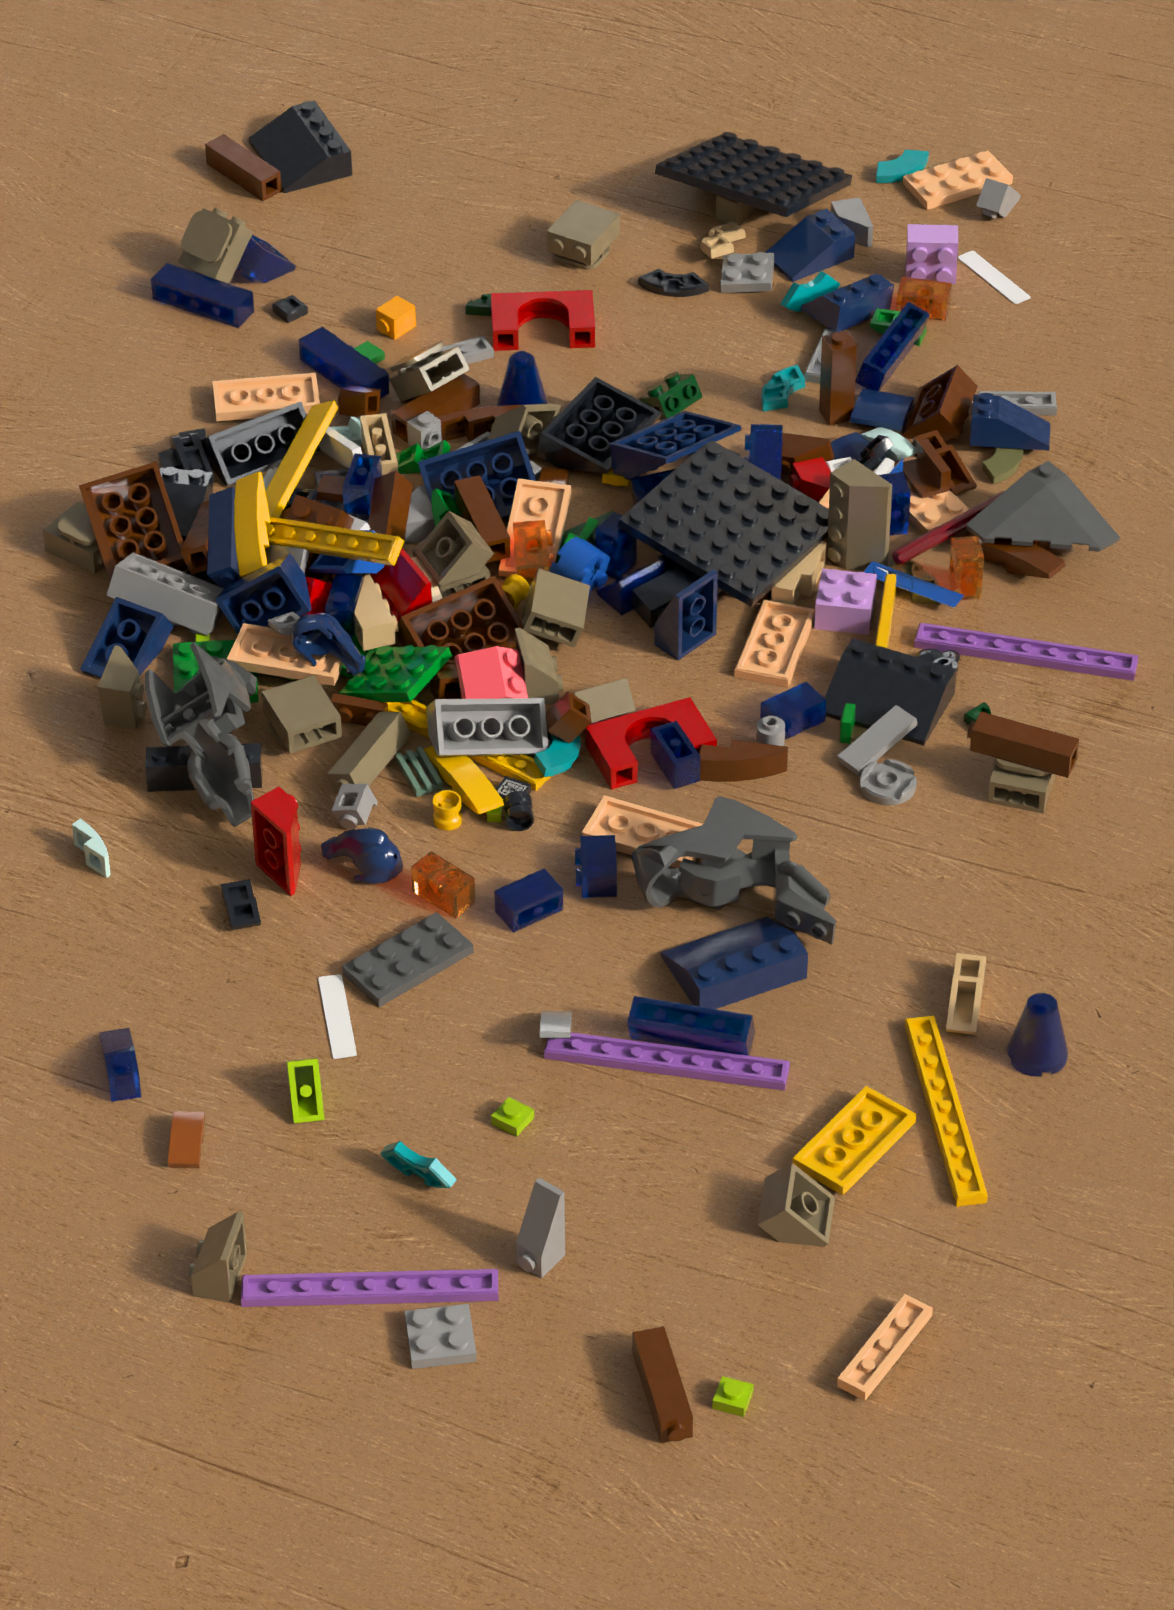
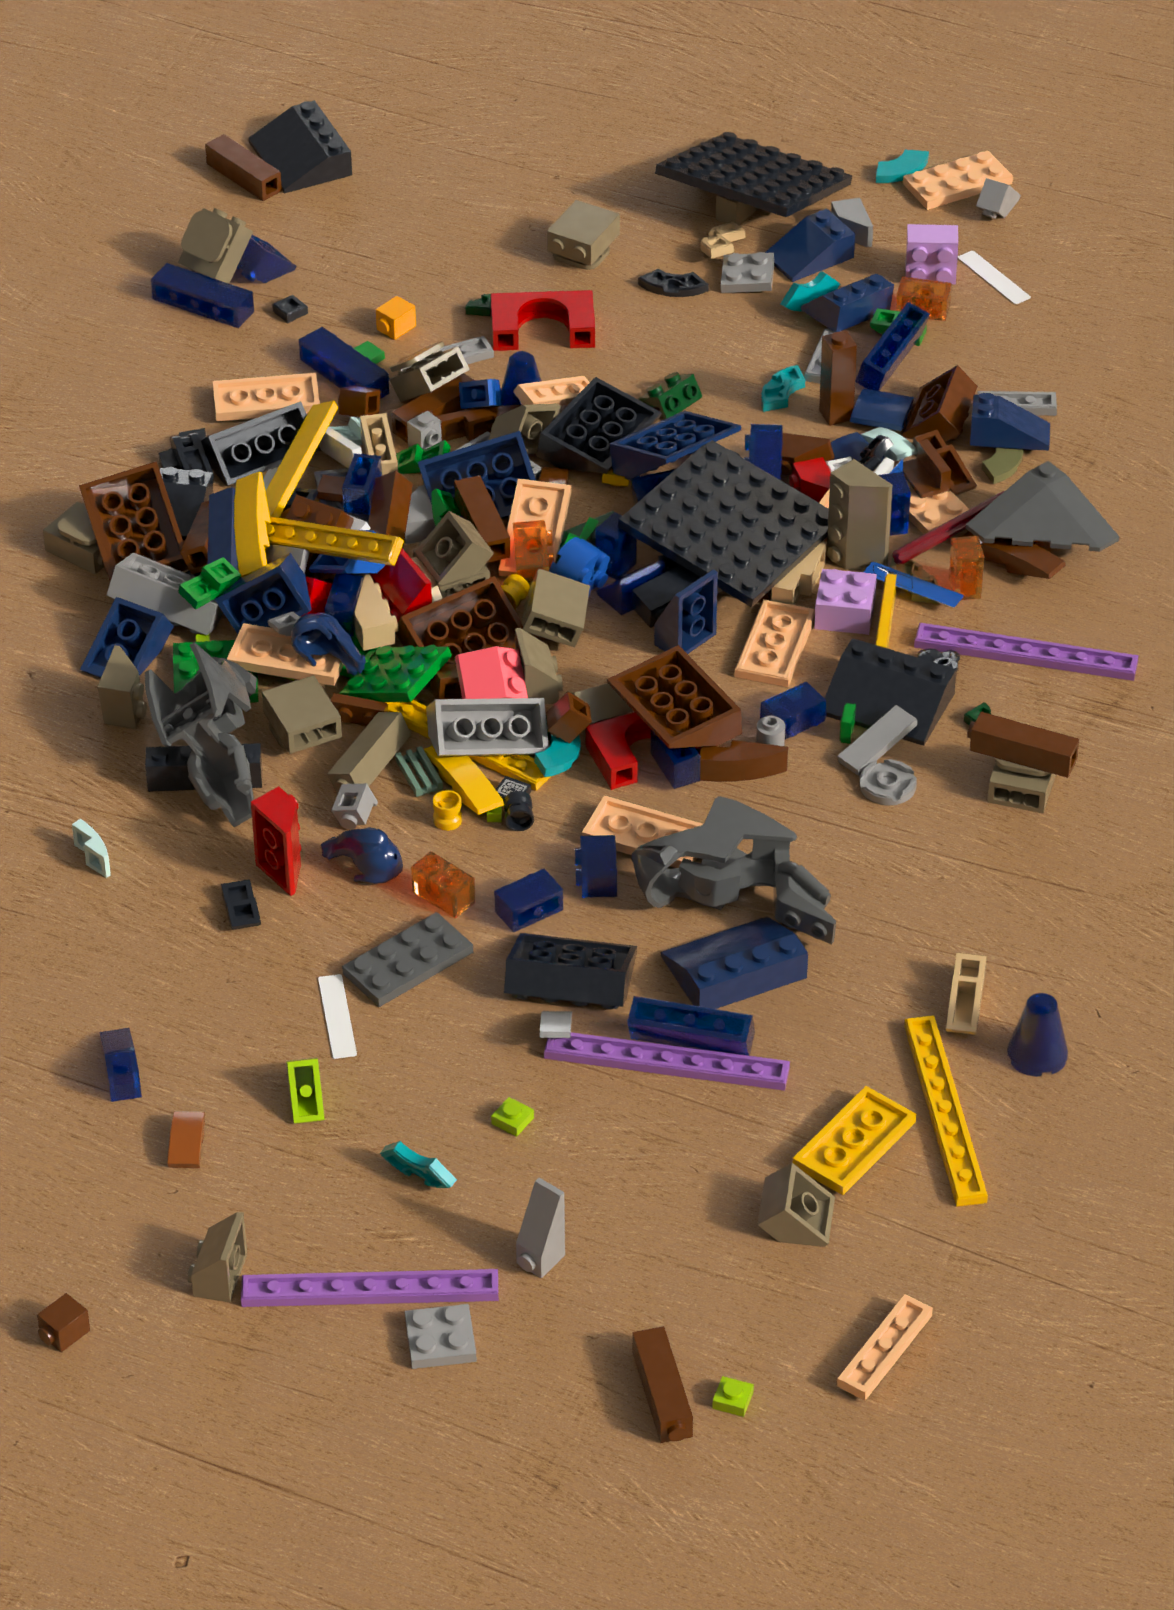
none -> reddish brown brick [37,1293,90,1352]
none -> green slope [178,557,241,610]
none -> blue slope [459,379,502,409]
none -> black slope [504,933,637,1009]
none -> light nougat plate [513,376,590,406]
none -> reddish brown slope [607,645,742,748]

